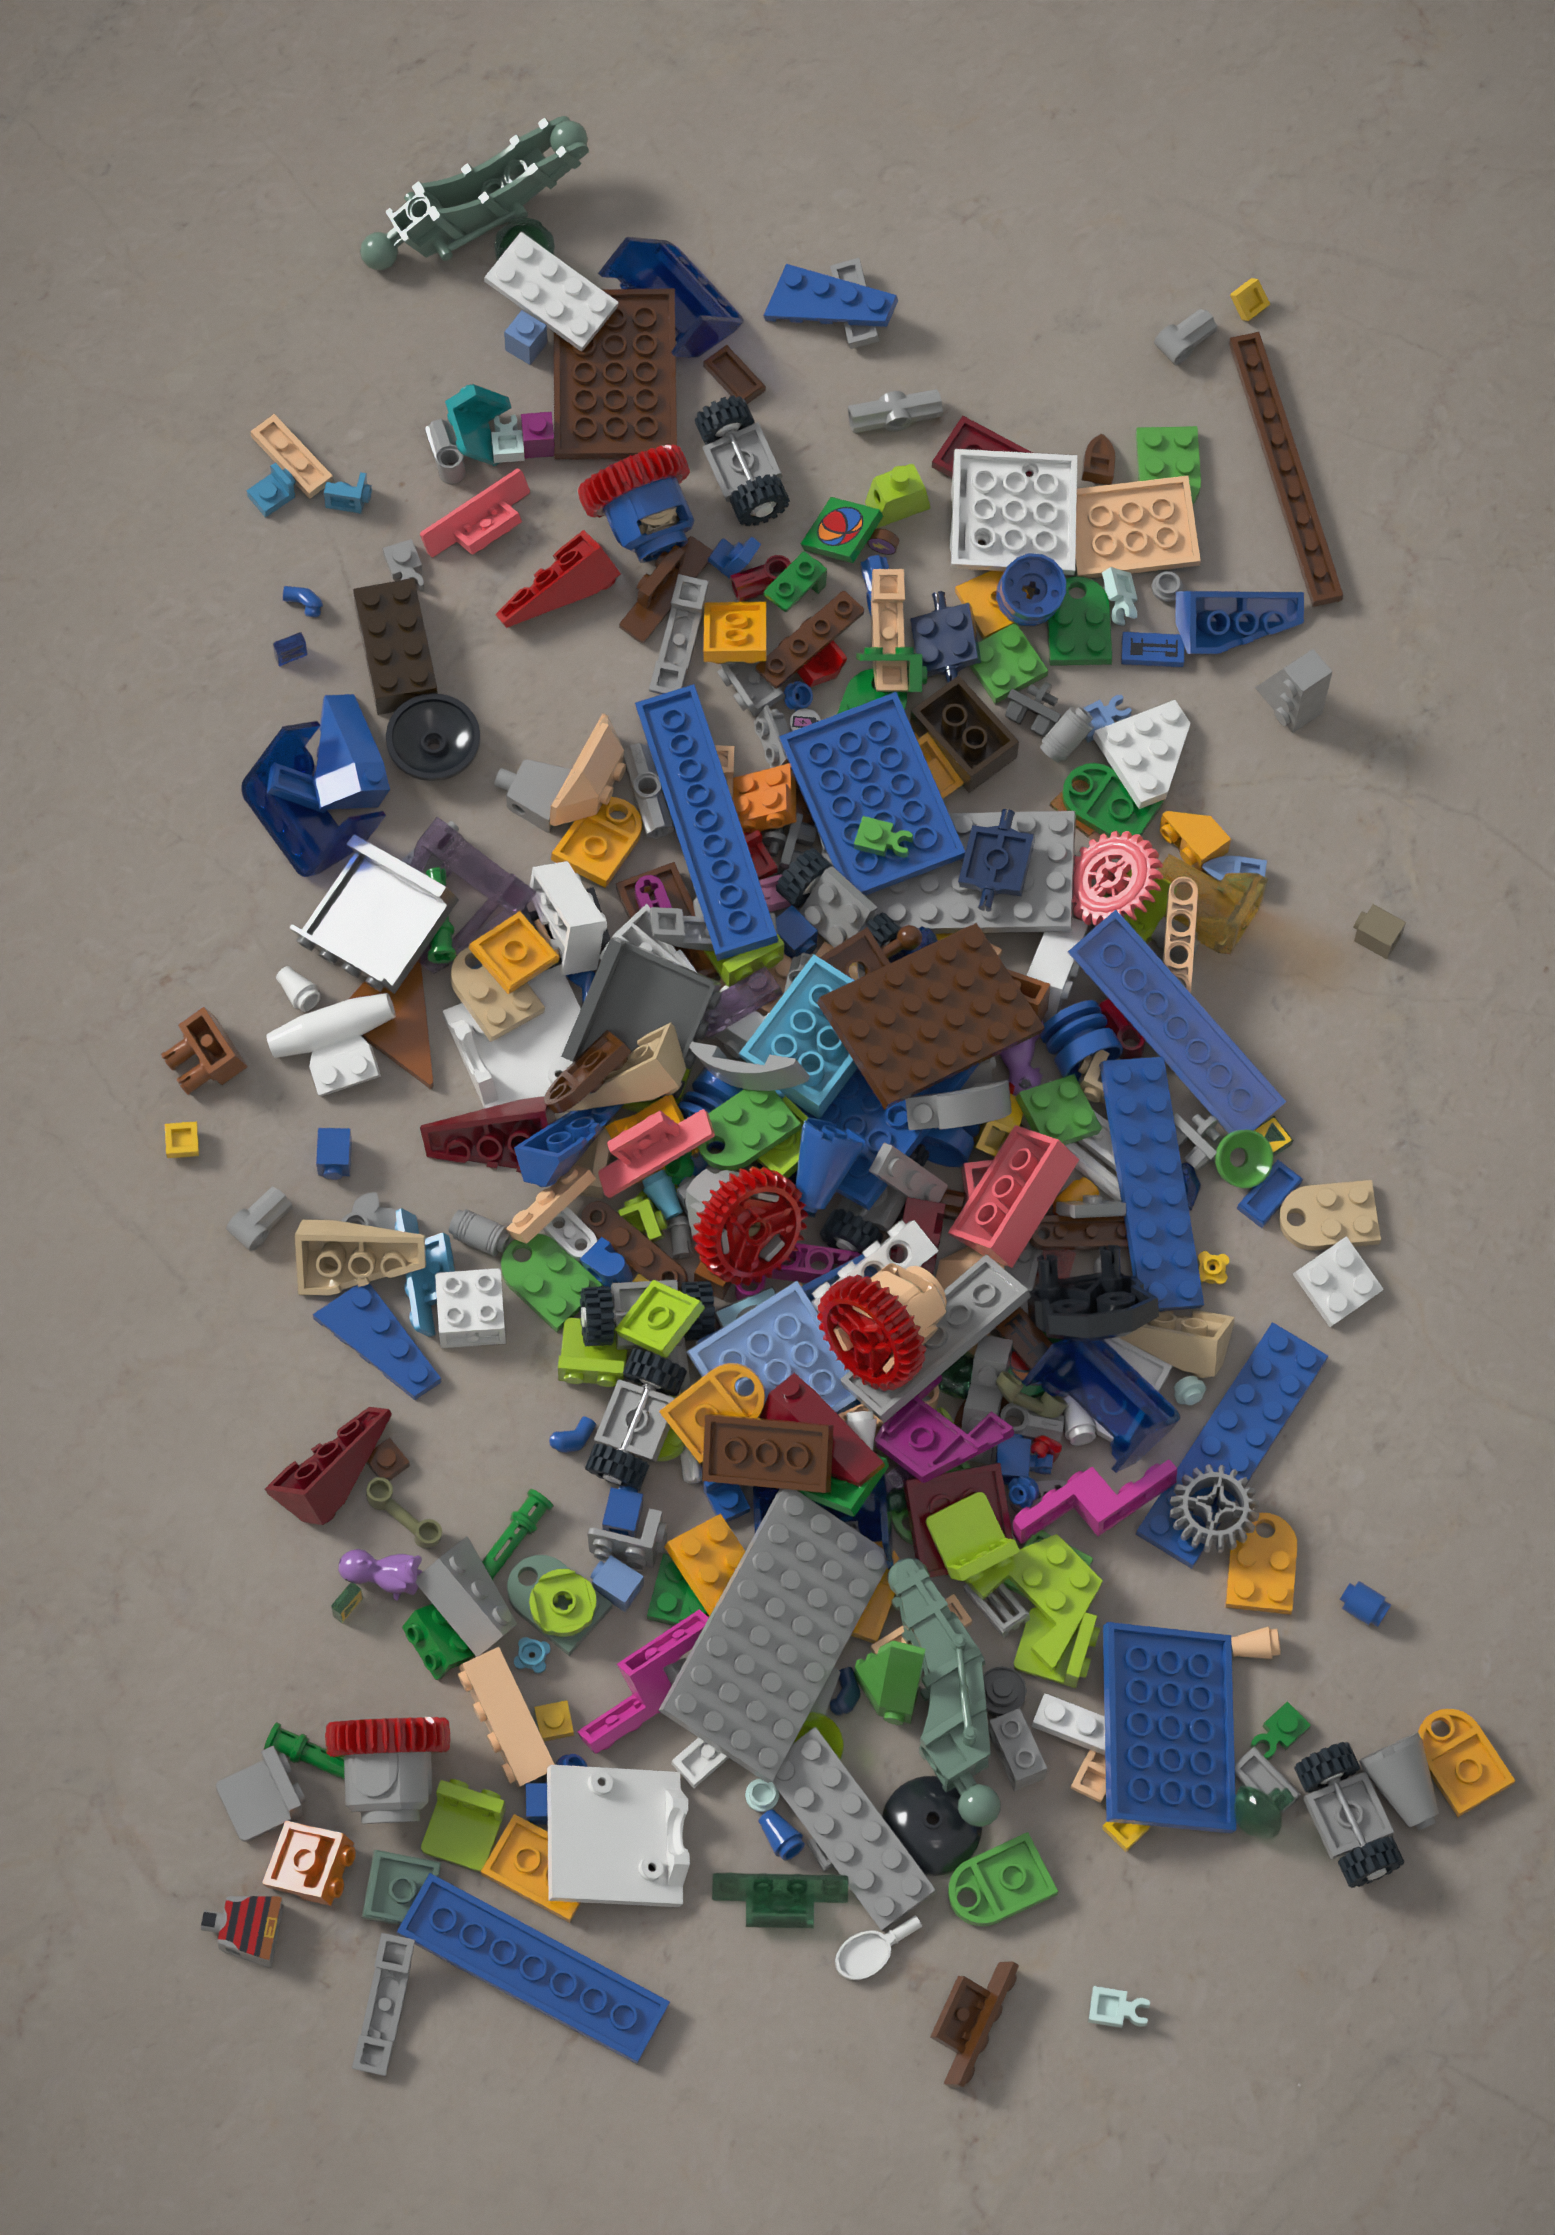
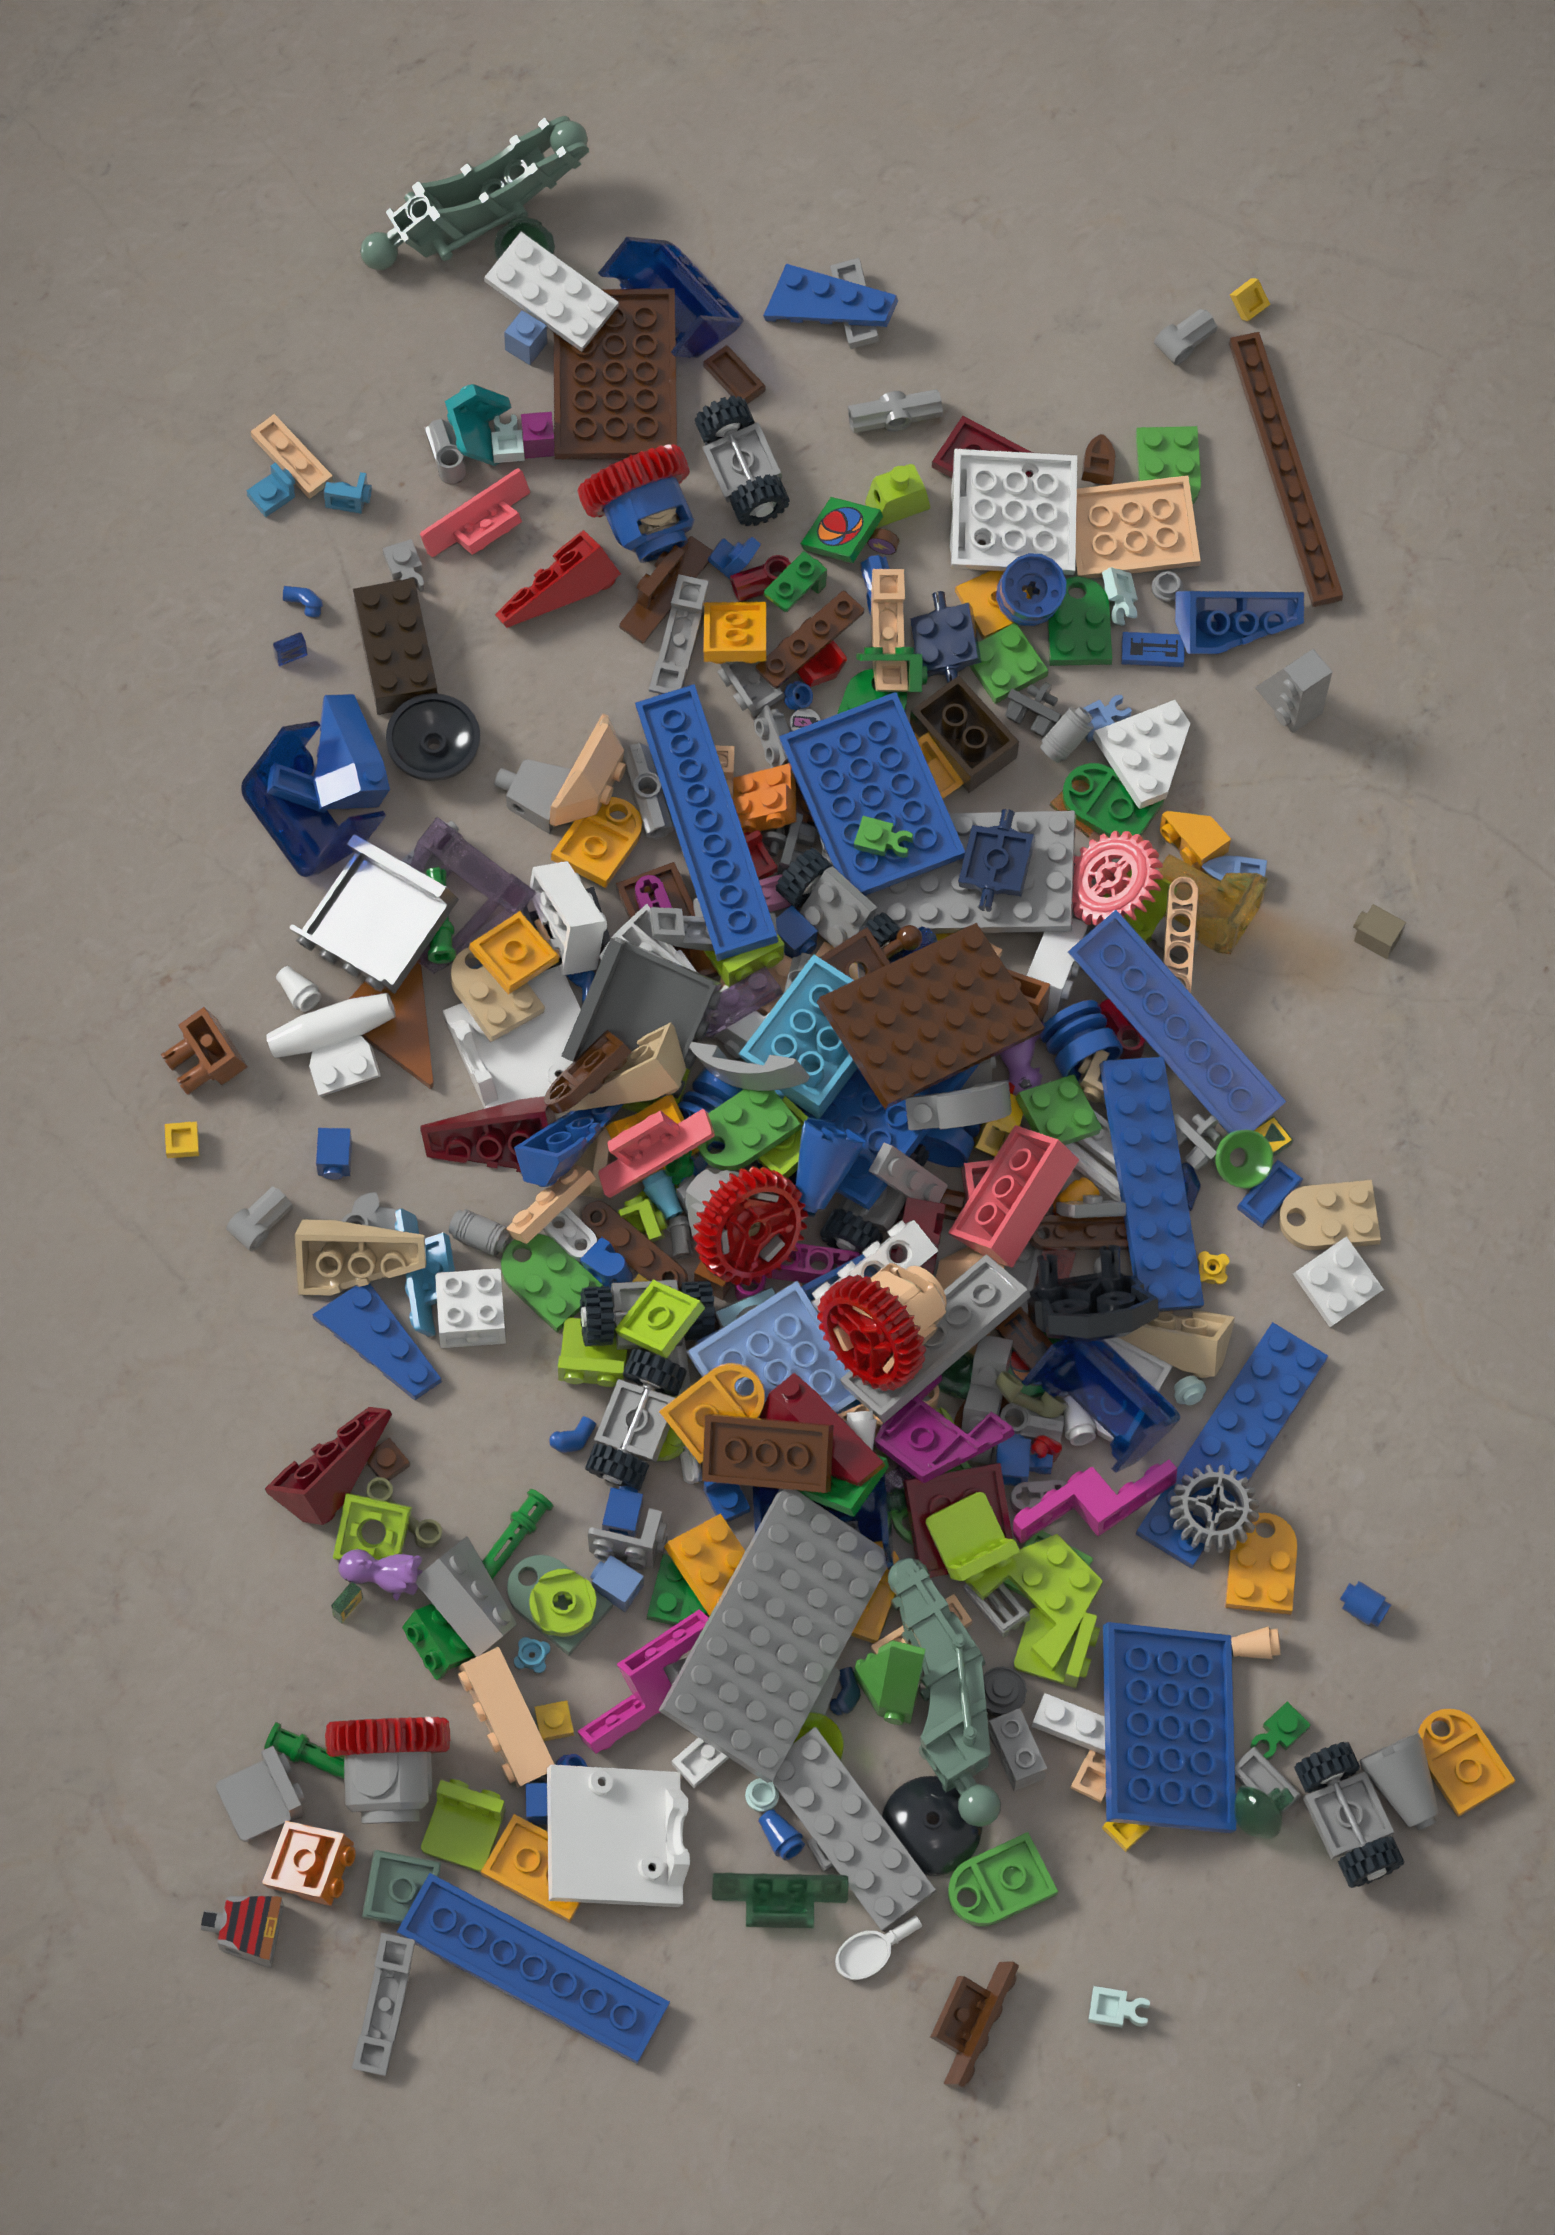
blue plate [1008,1476,1039,1508] -> none
none -> lime piece [332,1493,412,1560]

